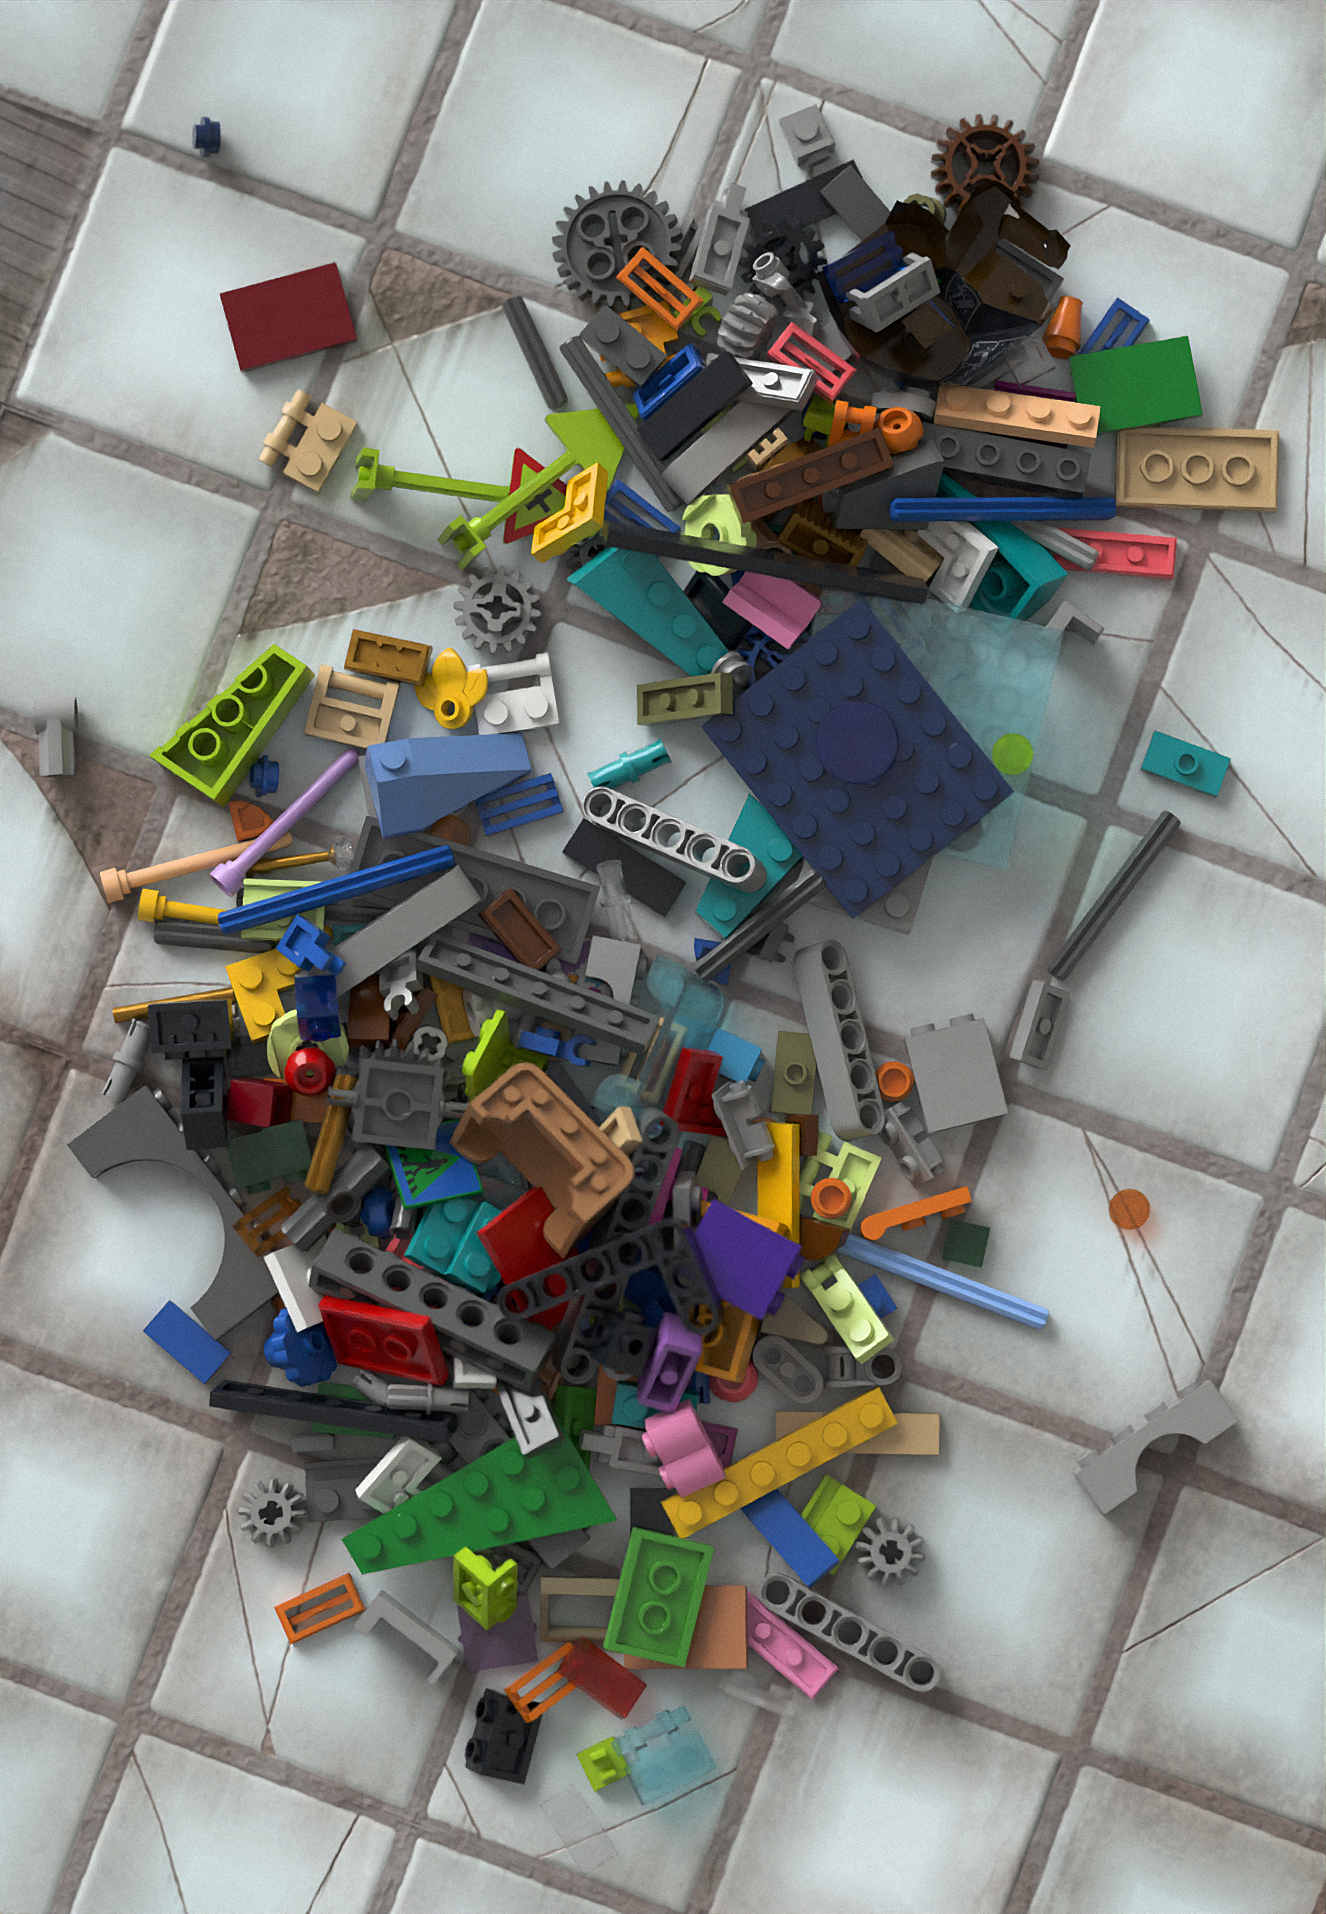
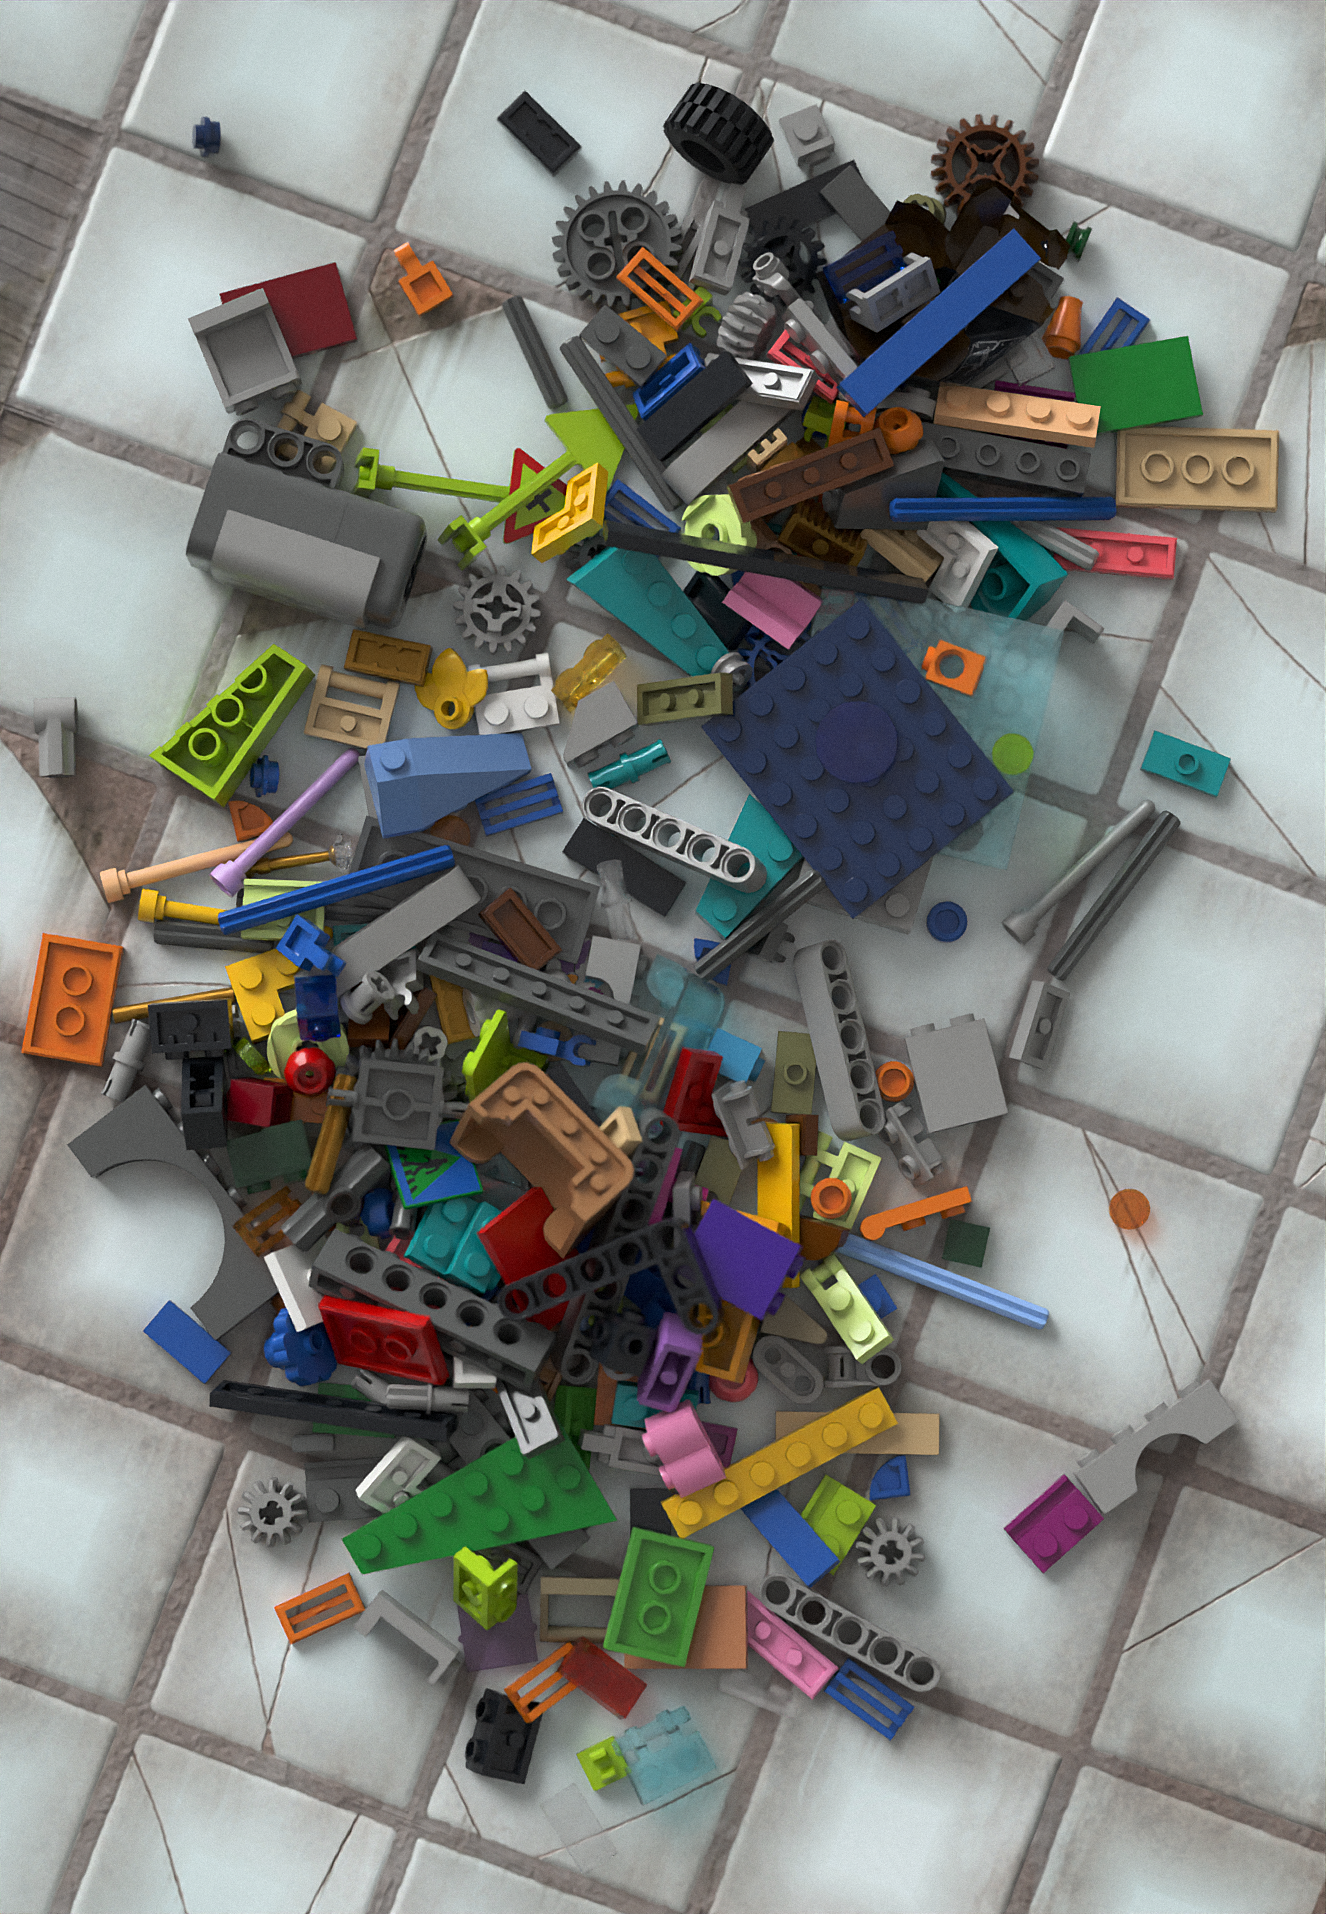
none -> orange tile [21,933,124,1067]
none -> dark grey piece [186,418,428,630]
none -> light grey panel [188,288,303,416]
none -> clear neon green tile [234,1036,271,1076]
none -> light grey bush [340,971,395,1024]
none -> orange plate [394,242,454,317]
none -> black plate [497,91,582,177]
none -> clear yellow plate [551,633,627,713]
none -> light grey slope [563,681,638,768]
none -> black tyre [663,83,774,185]
none -> light grey plate [783,298,858,406]
none -> blue tile [824,1658,915,1741]
none -> blue tile [836,228,1041,417]
none -> blue tile [869,1455,911,1501]
none -> orange brick [921,640,988,698]
none -> blue tile [926,901,968,943]
none -> light grey piece [1001,799,1155,946]
none -> magenta plate [1003,1474,1104,1573]
none -> dark green bush [1066,221,1092,262]

